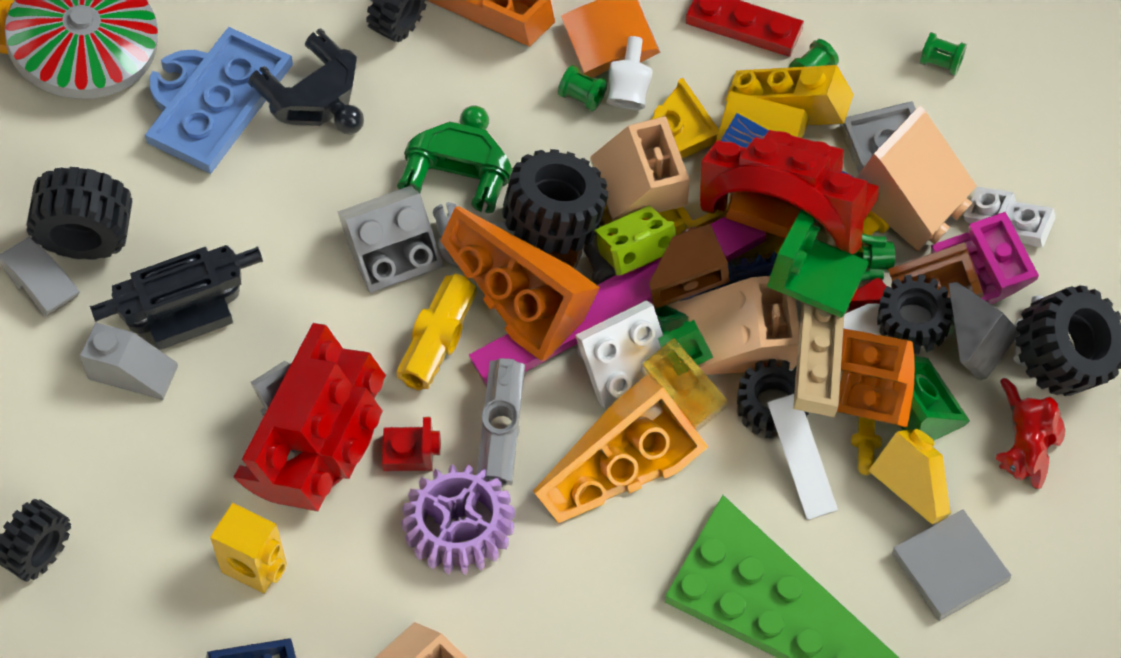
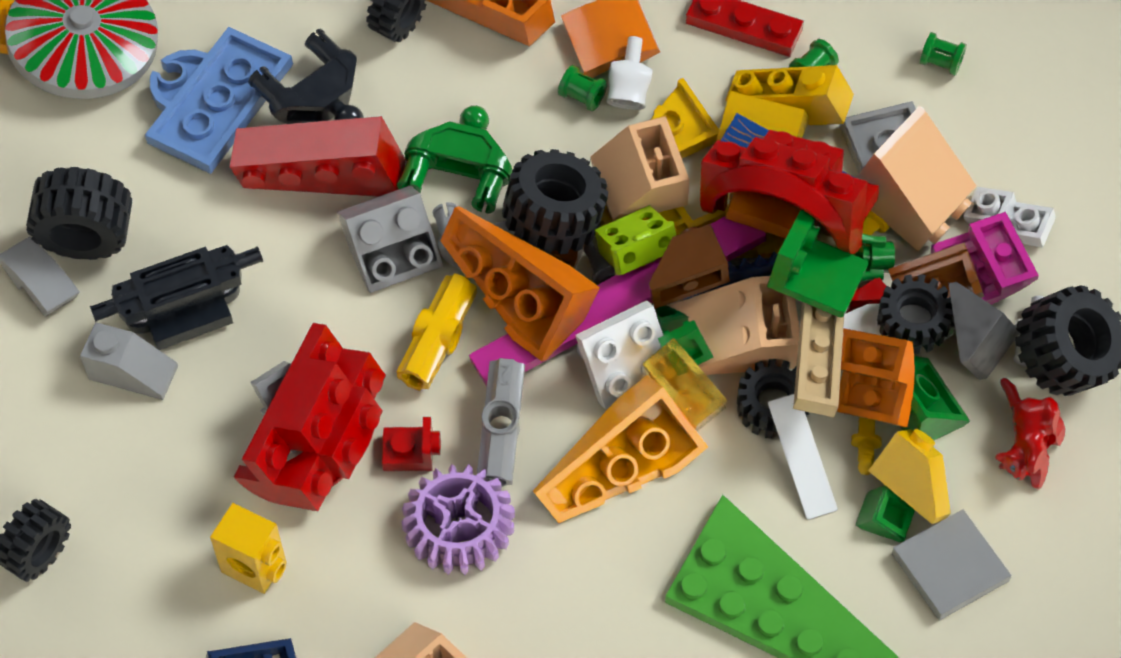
none -> red wedge [229,116,406,197]
none -> green slope [856,485,915,543]

